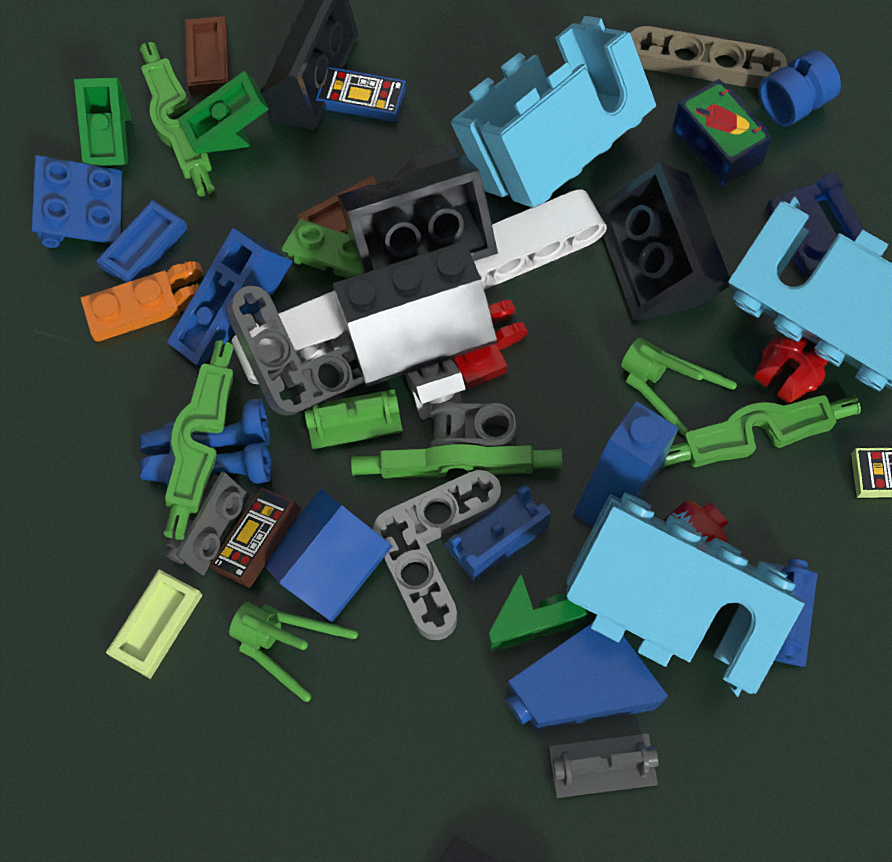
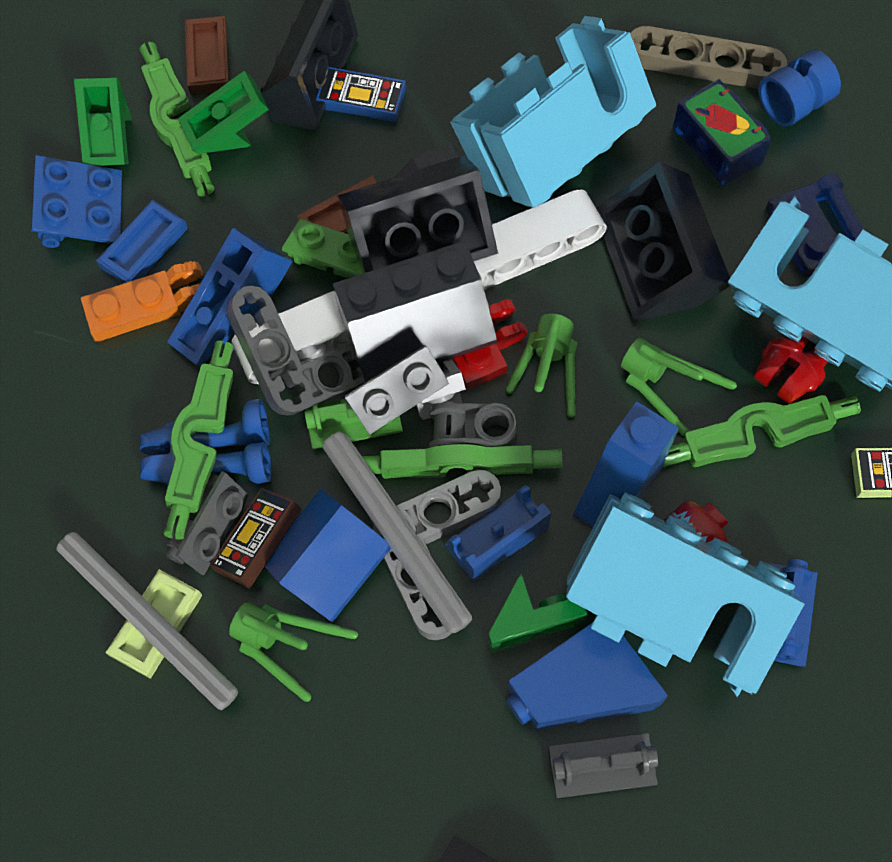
none -> light grey axle [56,532,238,710]
none -> light grey axle [323,431,472,633]
none -> hinge [345,345,450,435]
none -> bright green plant [505,314,578,418]

